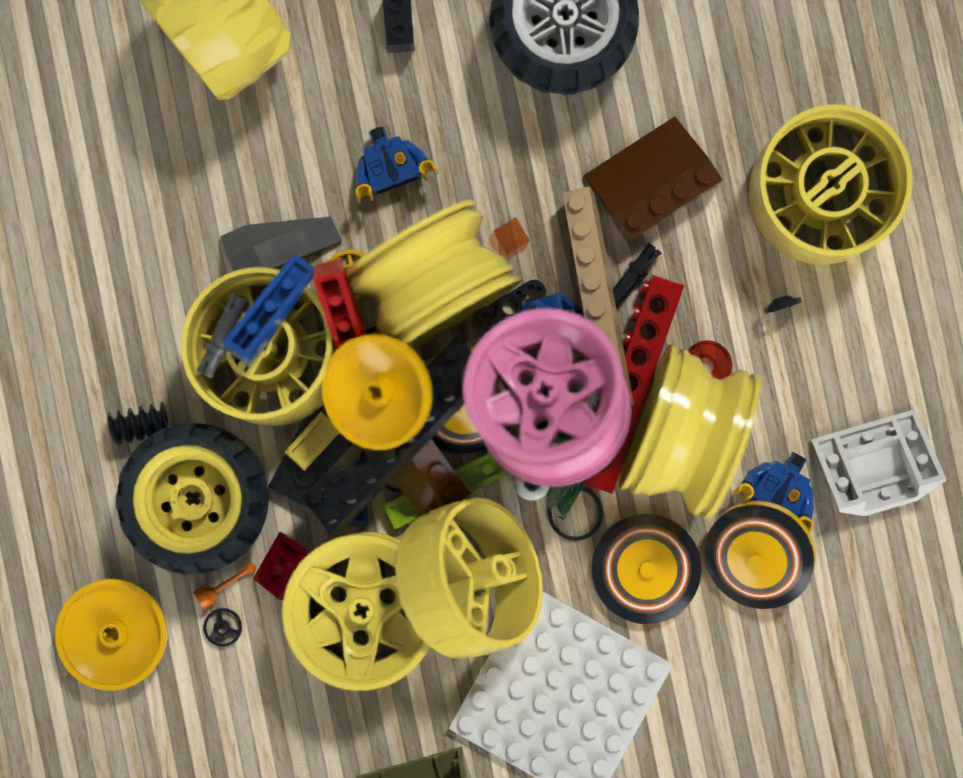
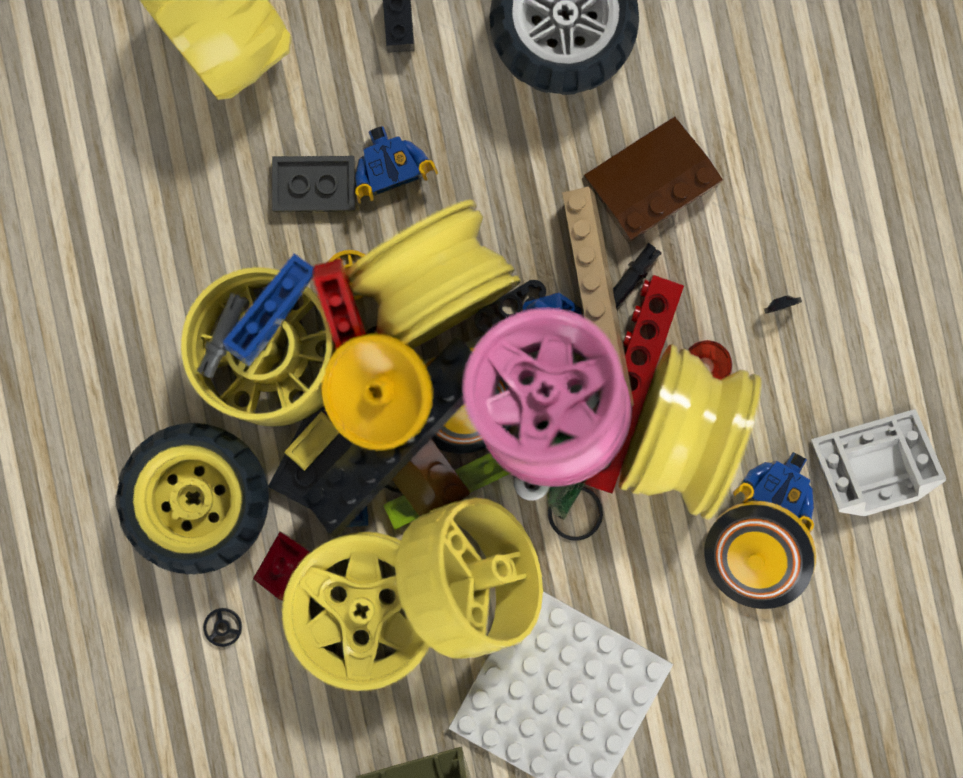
yellow dish [55,579,168,691] -> none
black piece [107,402,168,445] -> none
orange hinge [193,563,256,610] -> none
dark grey wedge [220,216,342,271] -> none
clear orange tile [493,217,530,255] -> none
dish [591,514,702,624] -> none
light yellow wheel [748,104,912,265] -> none
none -> dark grey plate [272,156,355,212]

